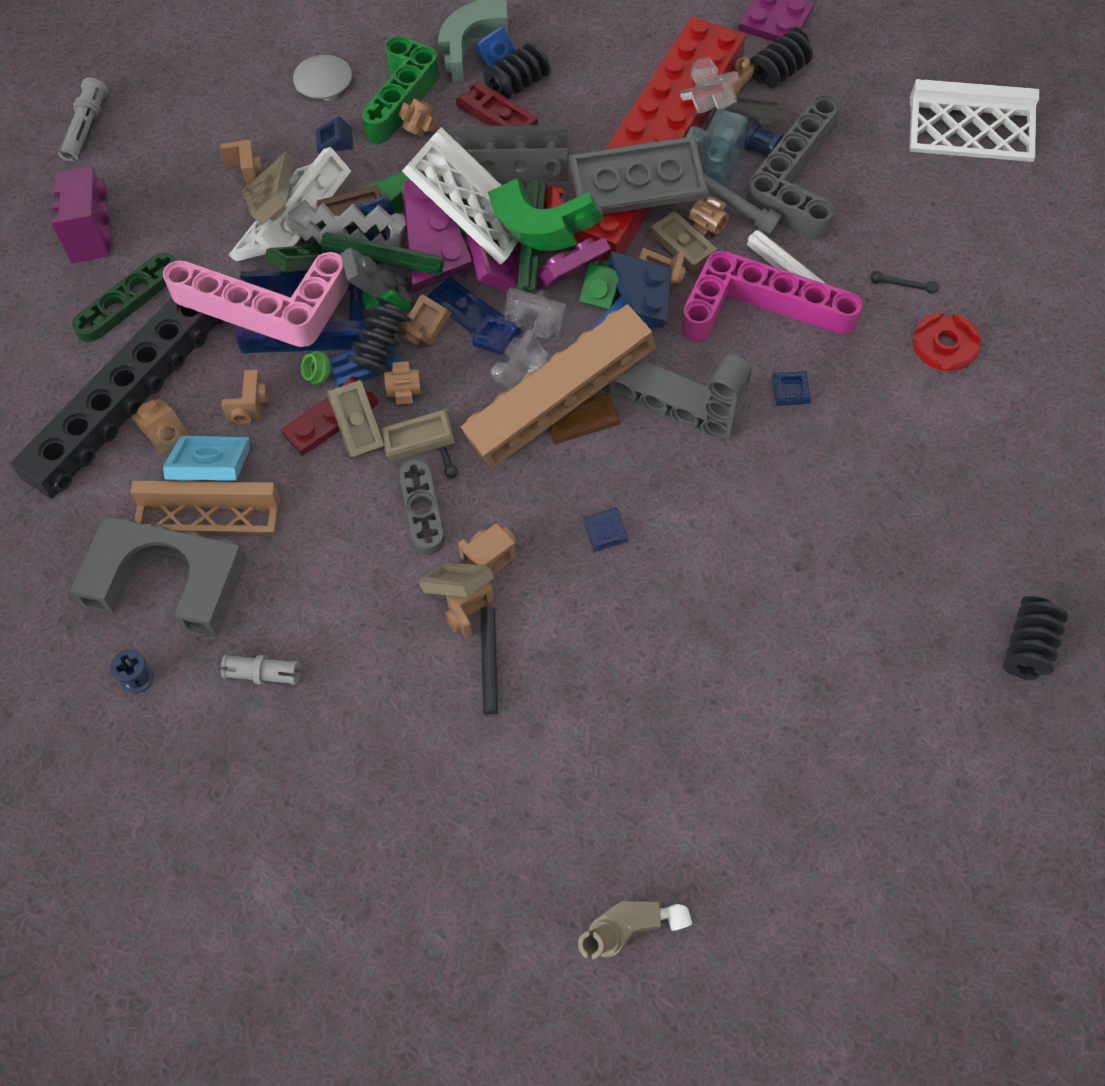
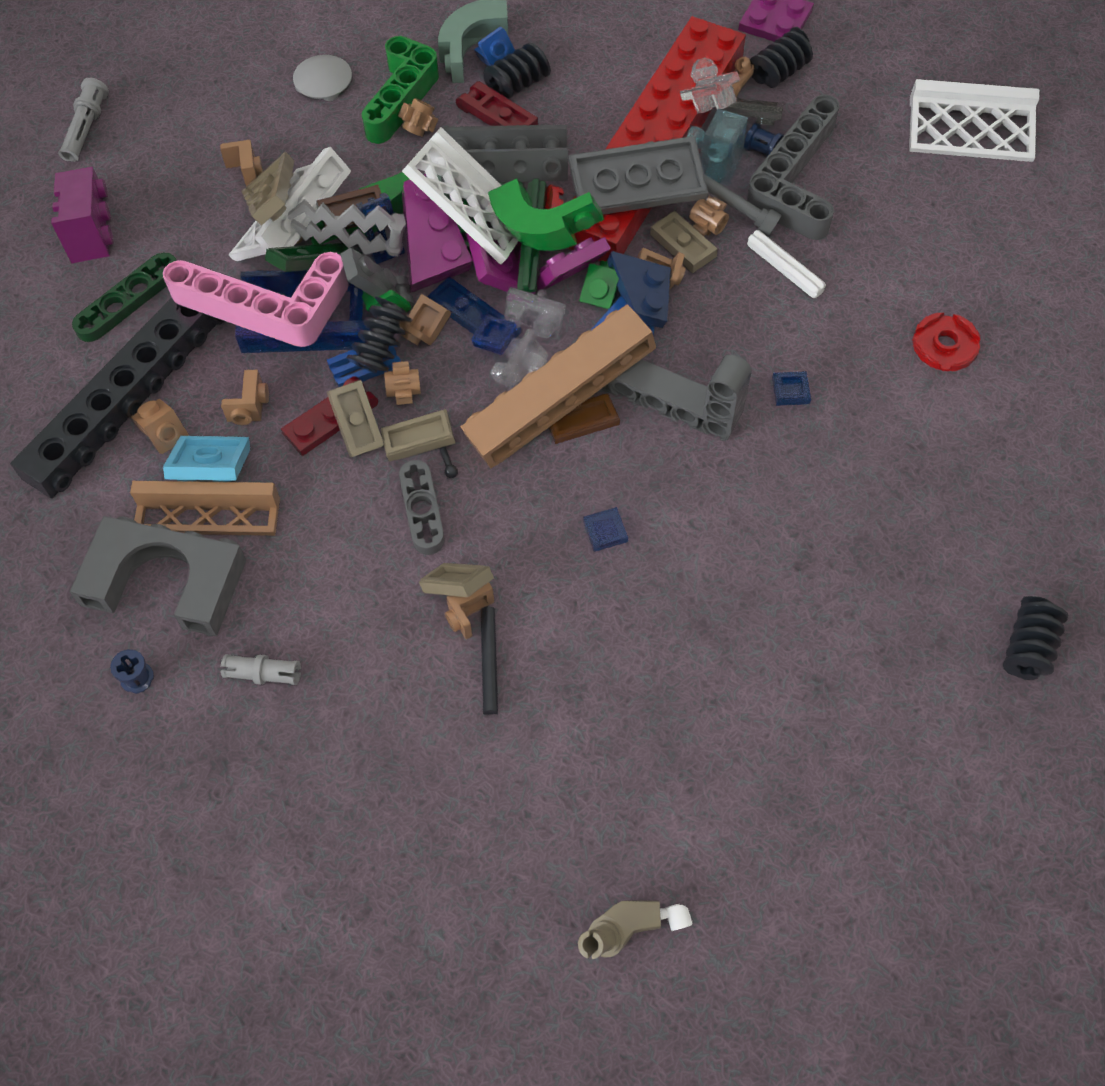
bright green plate [301,351,331,385] -> none
dark blue slope [316,116,353,153] -> none
dark green axle [320,232,445,275] -> none
medium nougat brick [458,523,516,575] -> none
dark pink beam [681,251,862,342] -> none
black hinge [870,271,939,293] -> none

